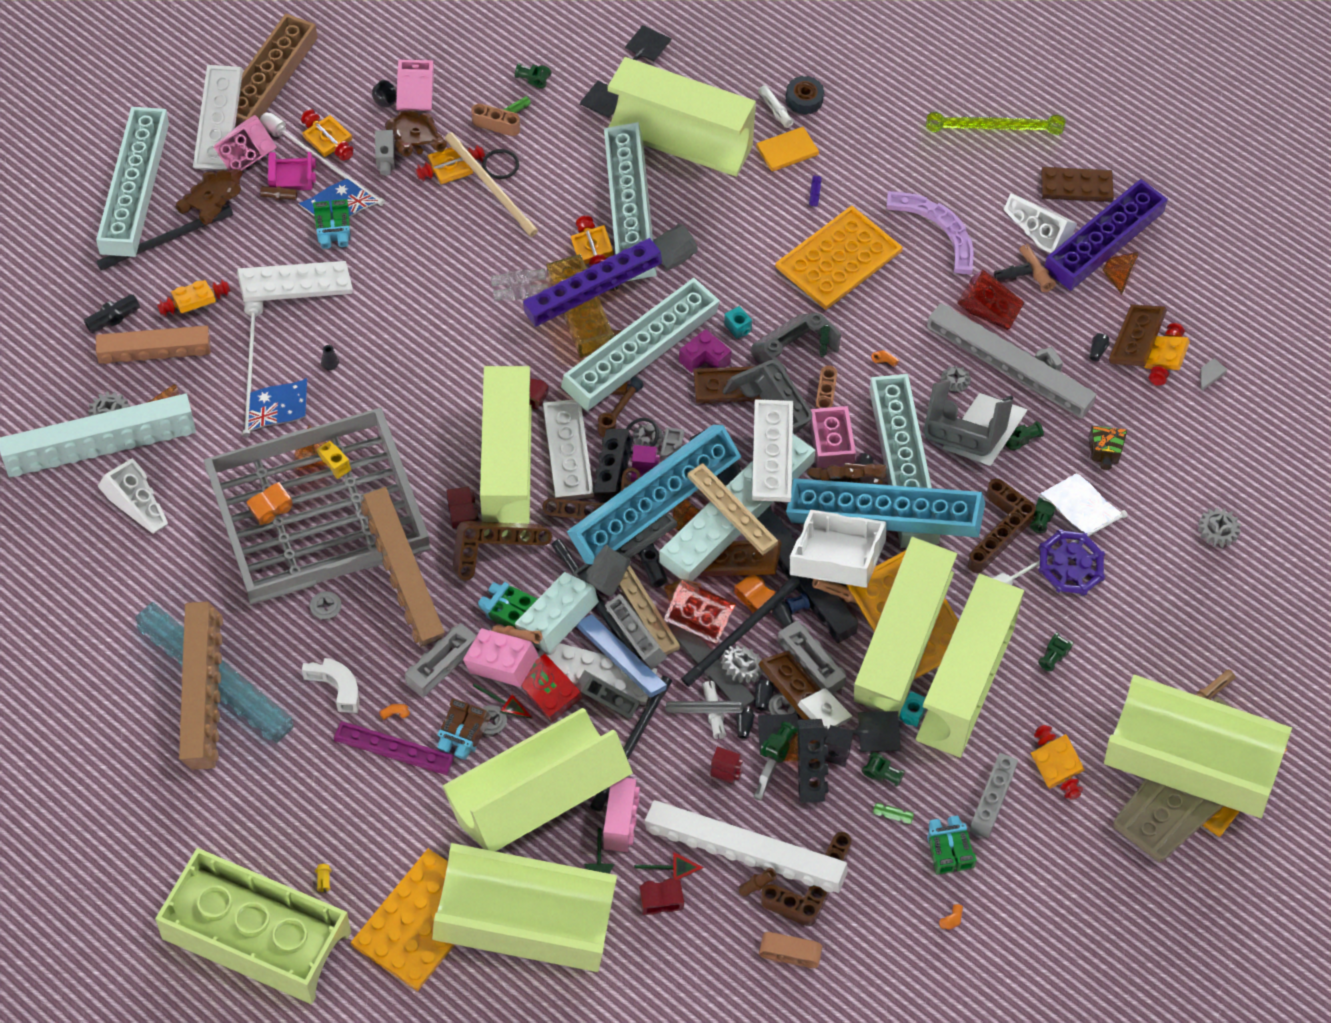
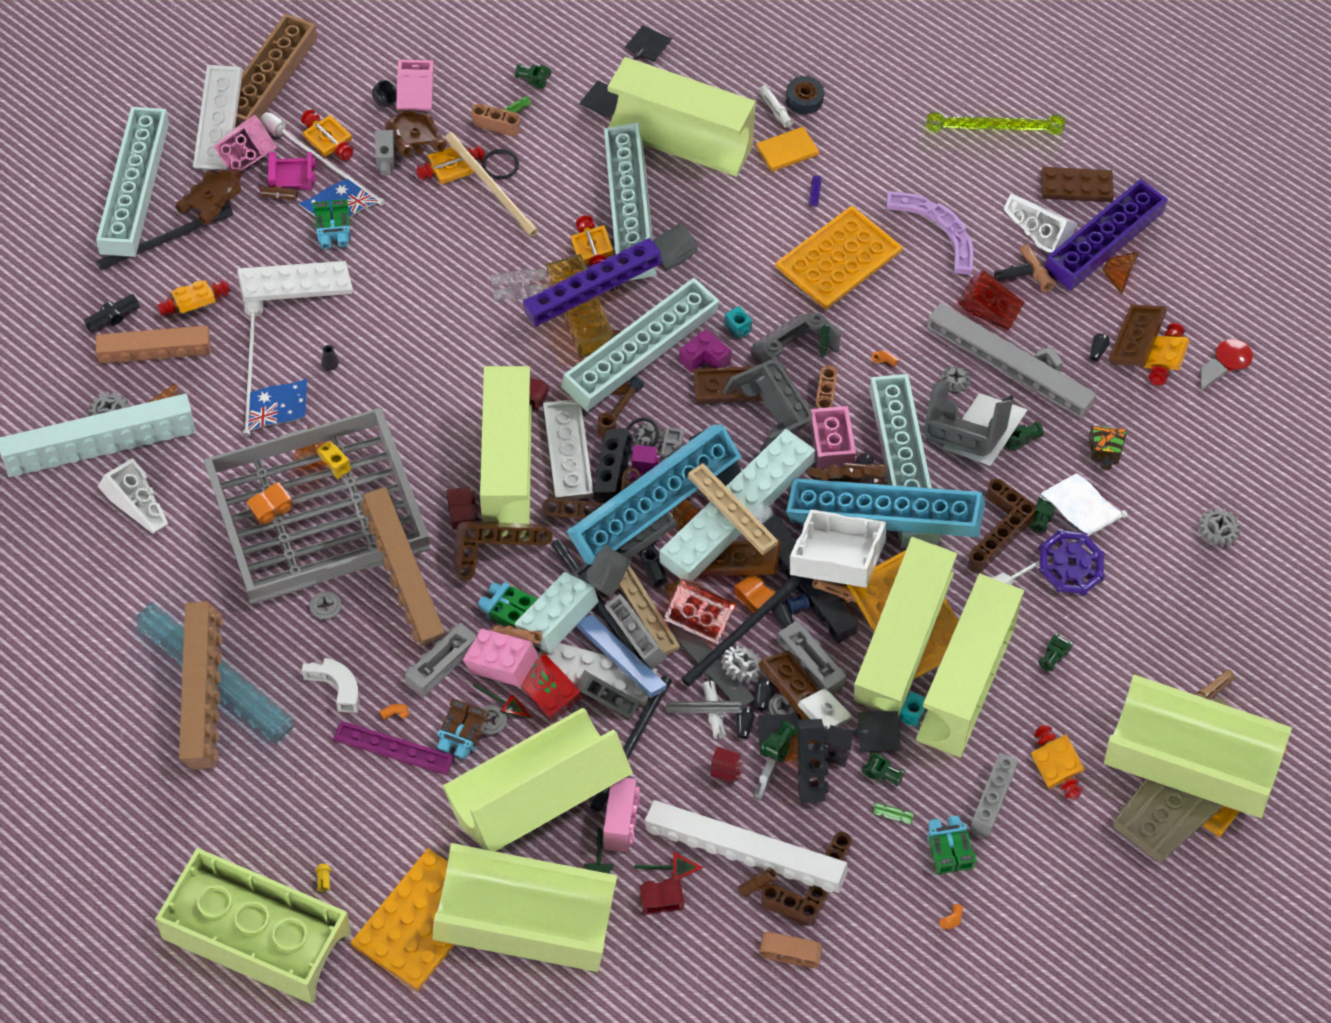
white plate [752,400,793,502] -> none
none -> red dish [1216,339,1253,371]

